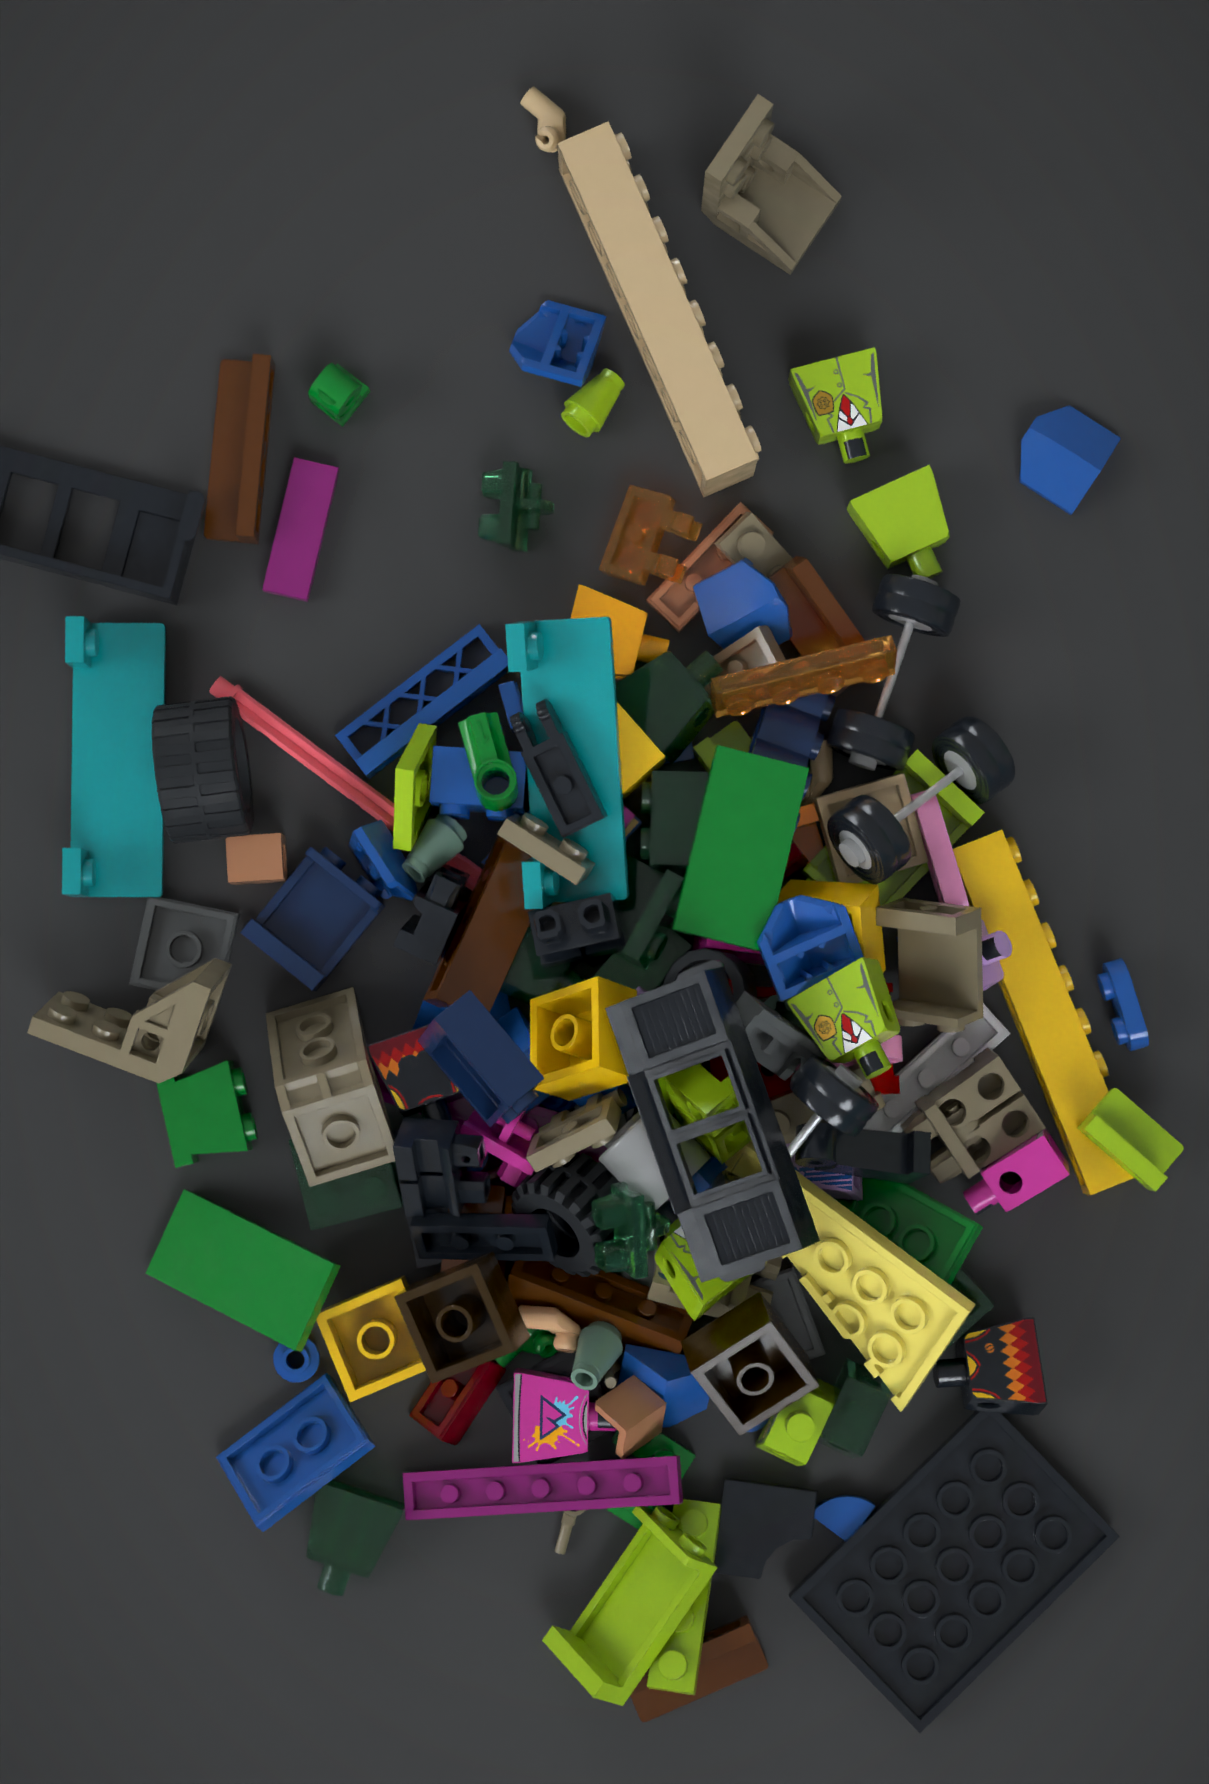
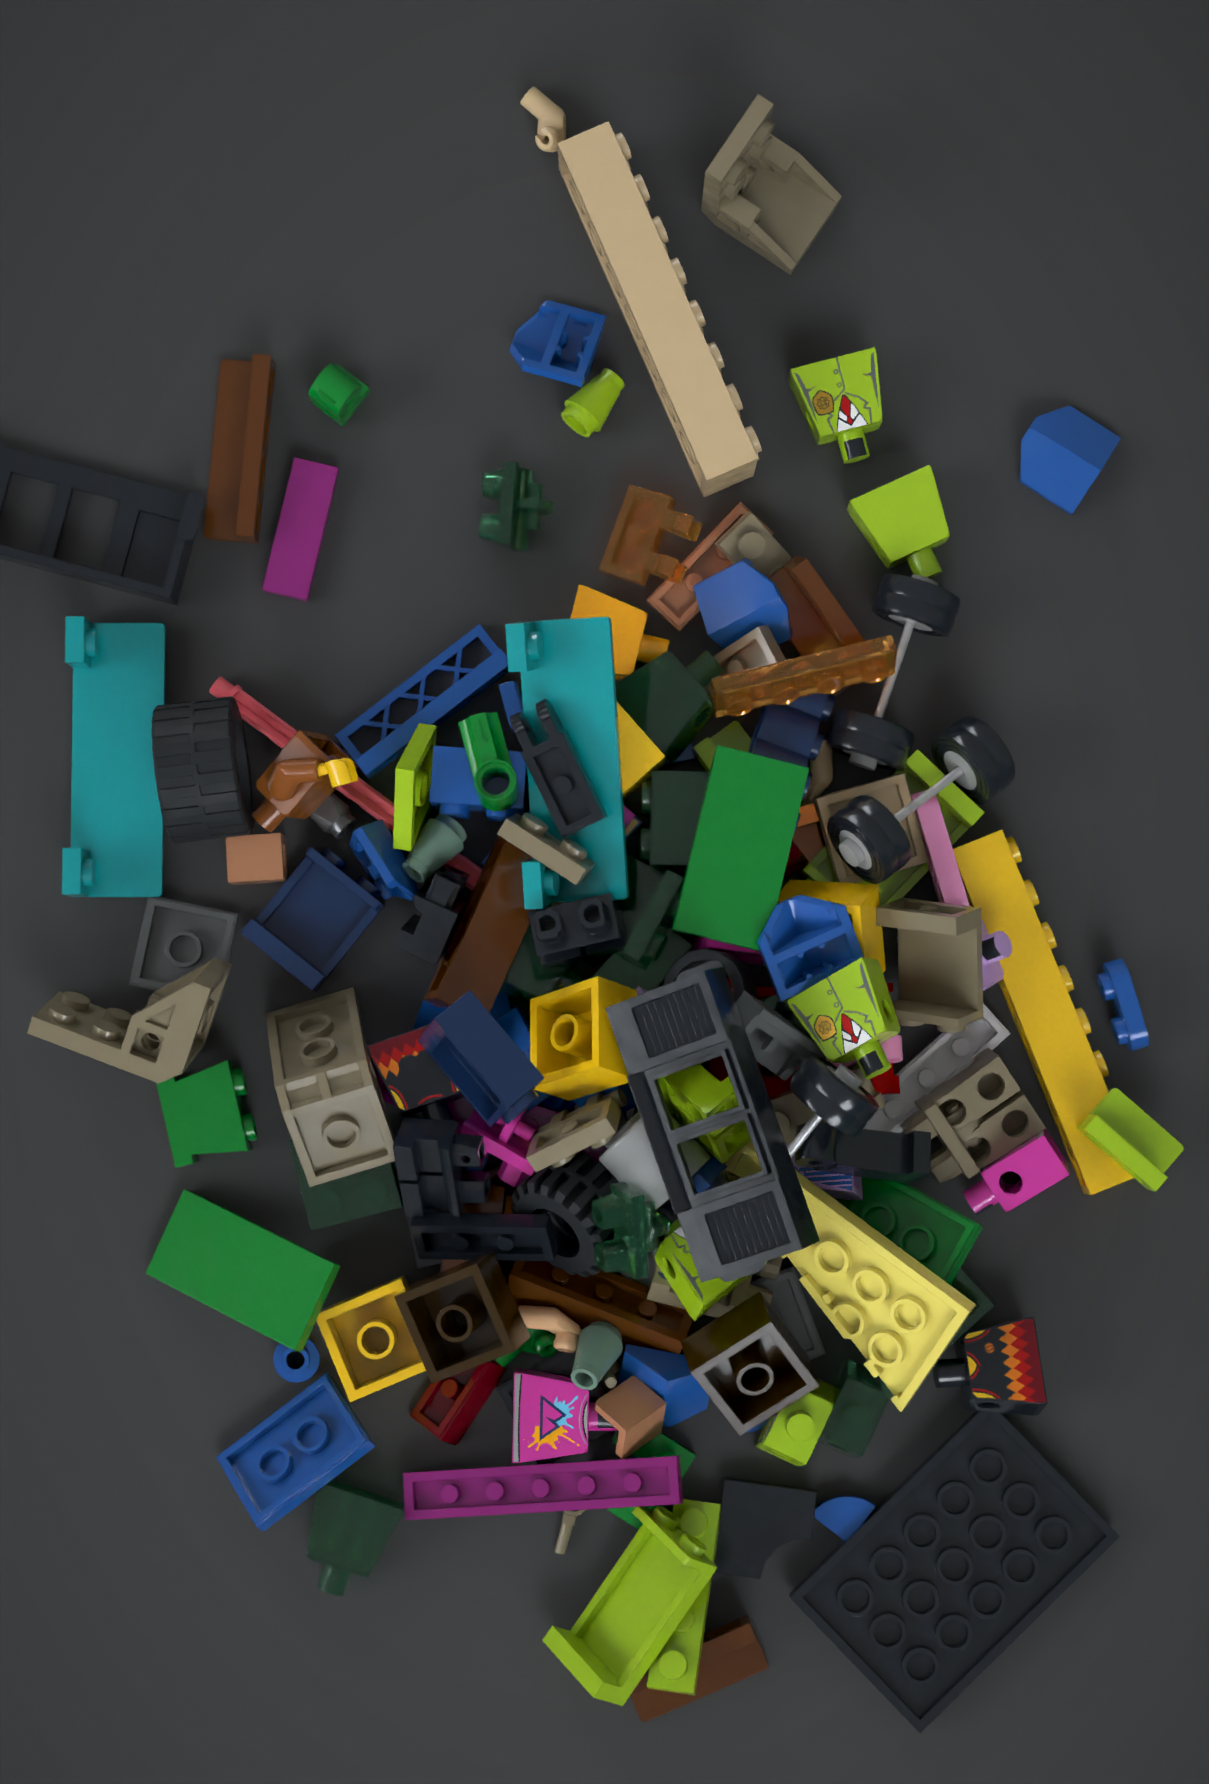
none -> dark orange torso [251,730,358,839]

